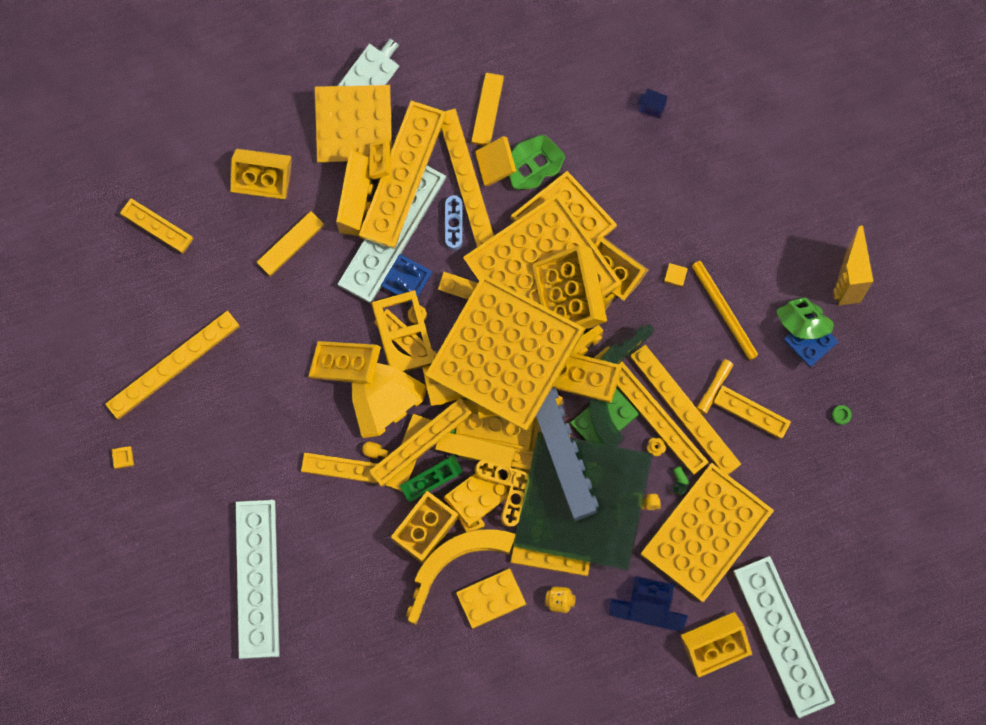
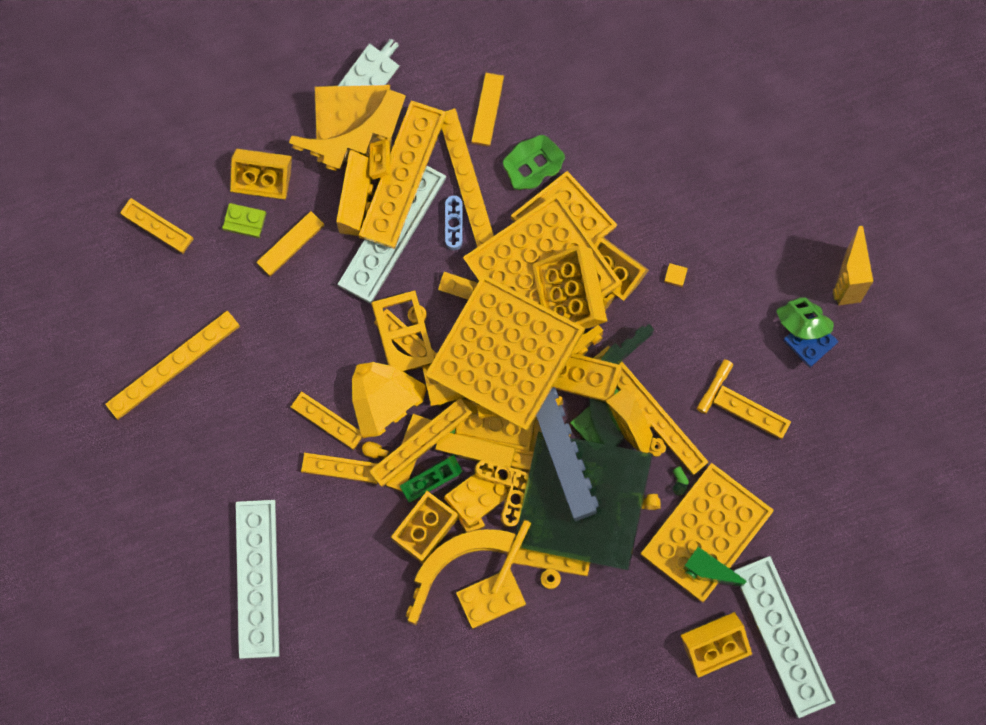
yellow tile [112,446,134,469] -> none
yellow tile [308,341,381,384] -> none
blue plate [381,254,433,305] -> none
yellow tile [475,136,516,186] -> none
yellow head [545,586,576,613] -> none
clear blue plate [610,576,688,631] -> none
yellow plate [630,344,741,475] -> none
clear blue brick [638,88,668,119] -> none
yellow axle [692,261,758,360] -> none
bright green tile [831,405,852,425] -> none
none -> lime plate [222,203,266,239]
none -> yellow arch [289,89,406,171]
none -> yellow tile [290,391,363,450]
none -> yellow bar [491,520,531,595]
none -> yellow plate [541,569,561,589]
none -> yellow slope [606,387,653,458]
none -> green slope [683,547,747,587]

